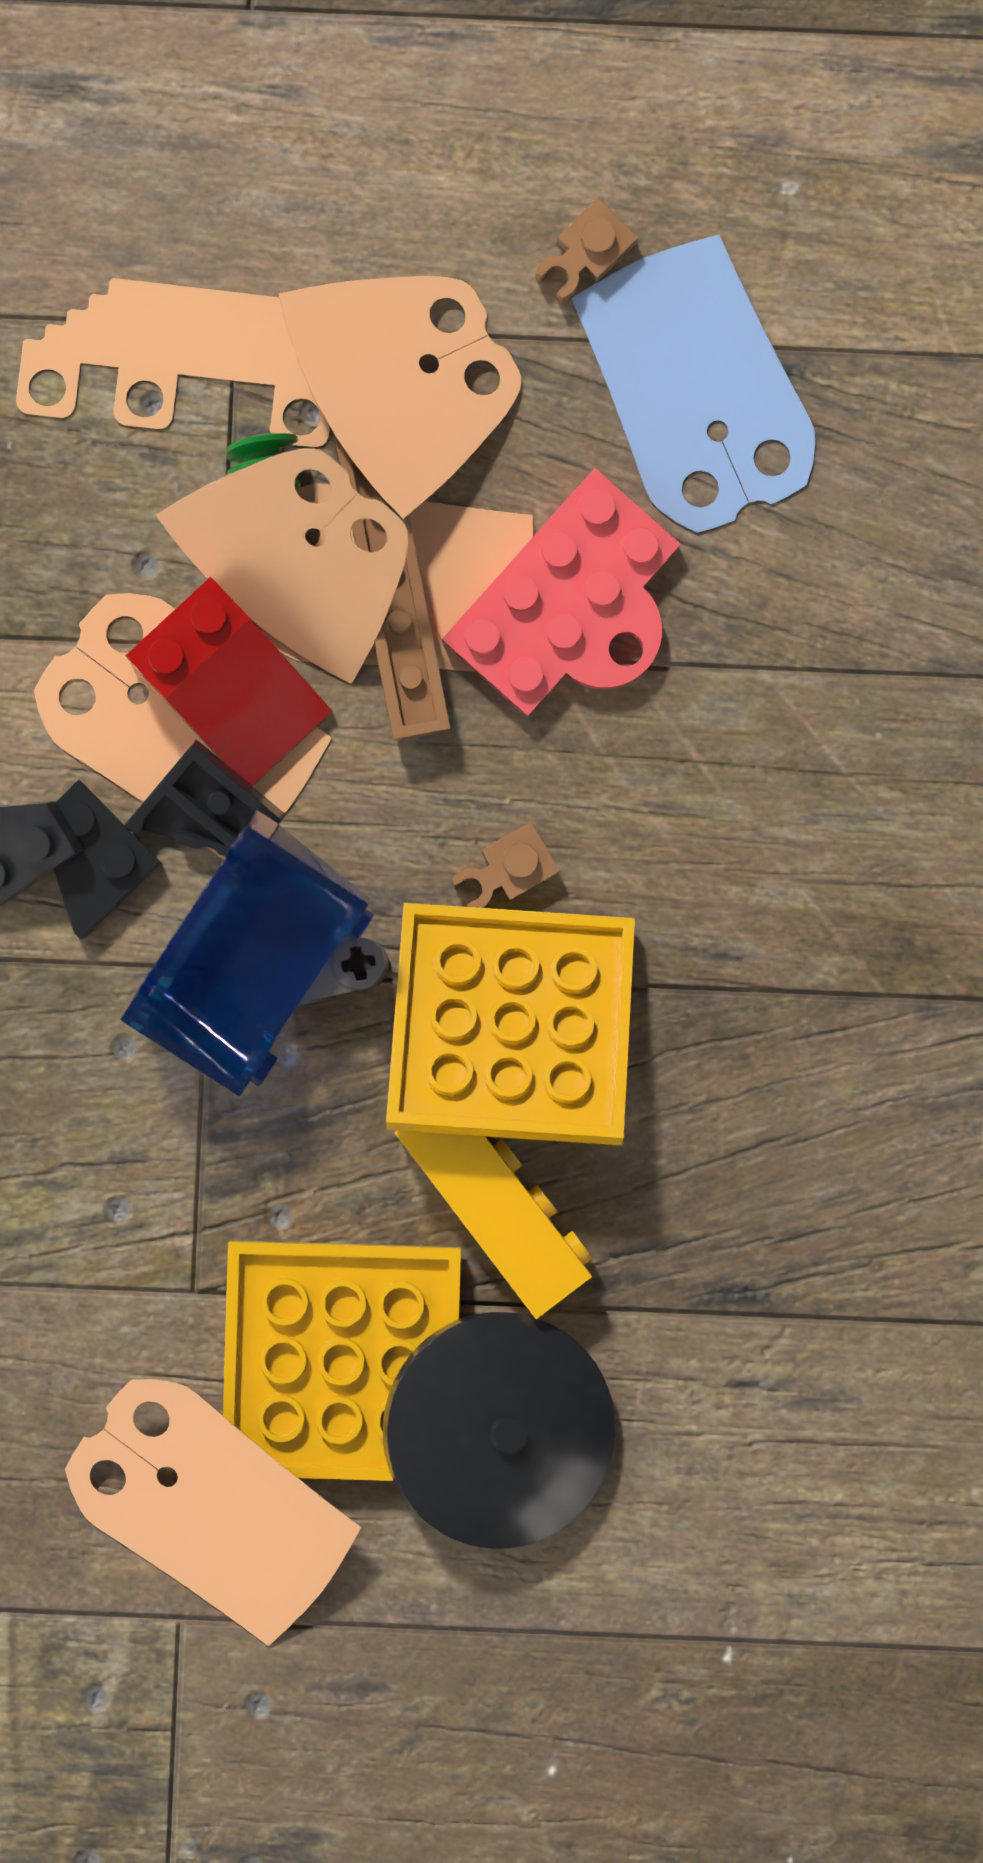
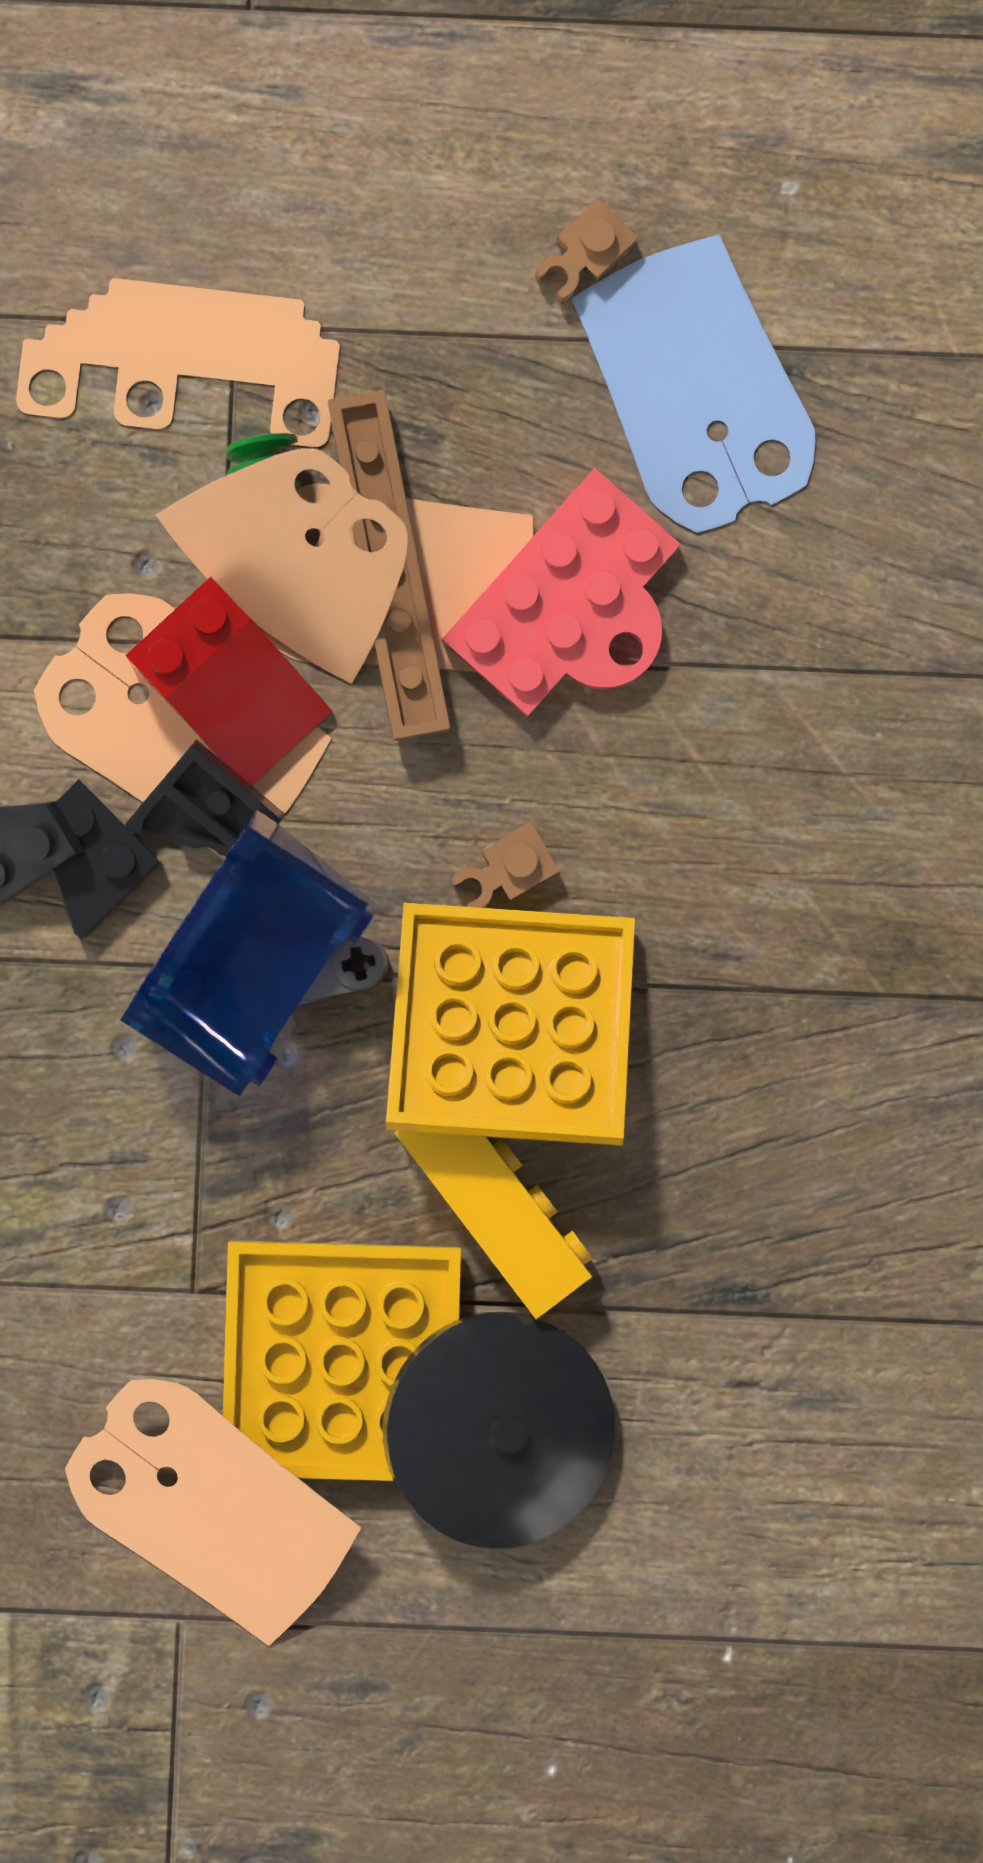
light nougat piece [279,276,521,519] -> none

